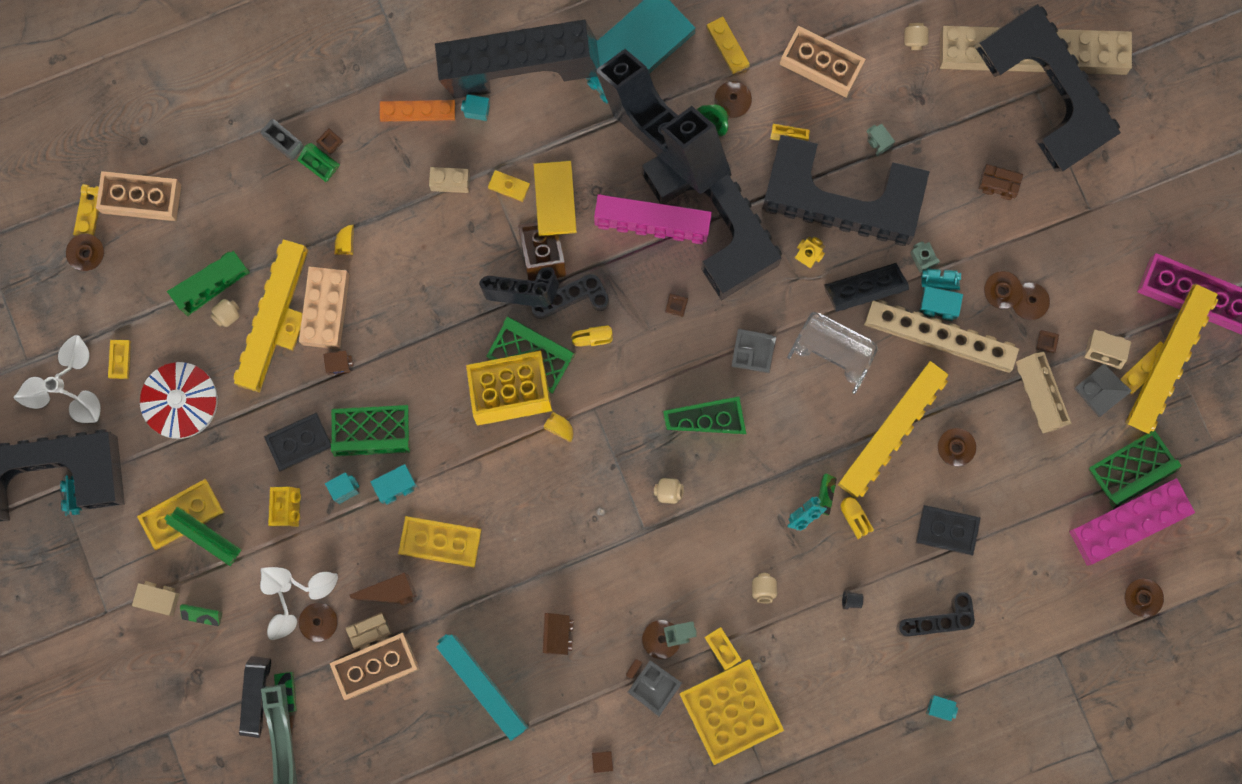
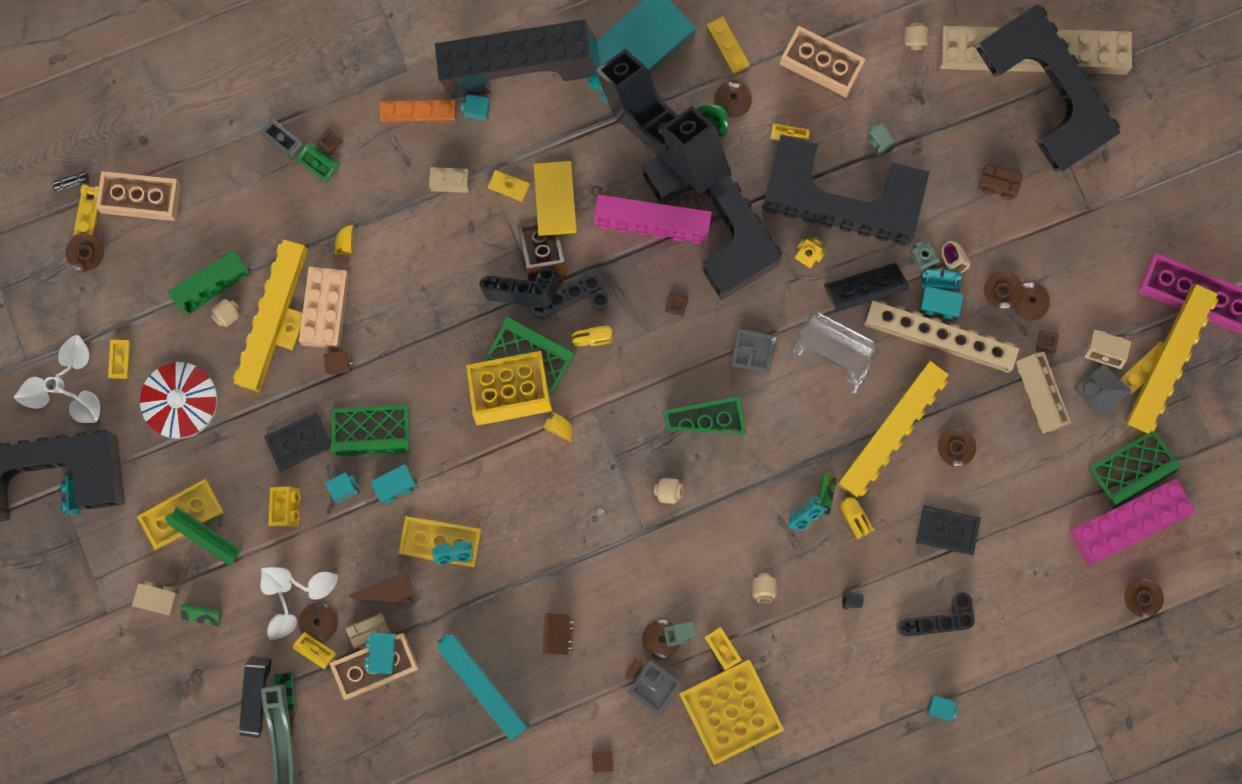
none -> black axle [52,171,89,192]
none -> yellow plate [292,632,337,670]
none -> teal brick [365,633,397,674]
none -> teal hinge [433,541,474,565]
none -> tan rock [942,241,970,273]

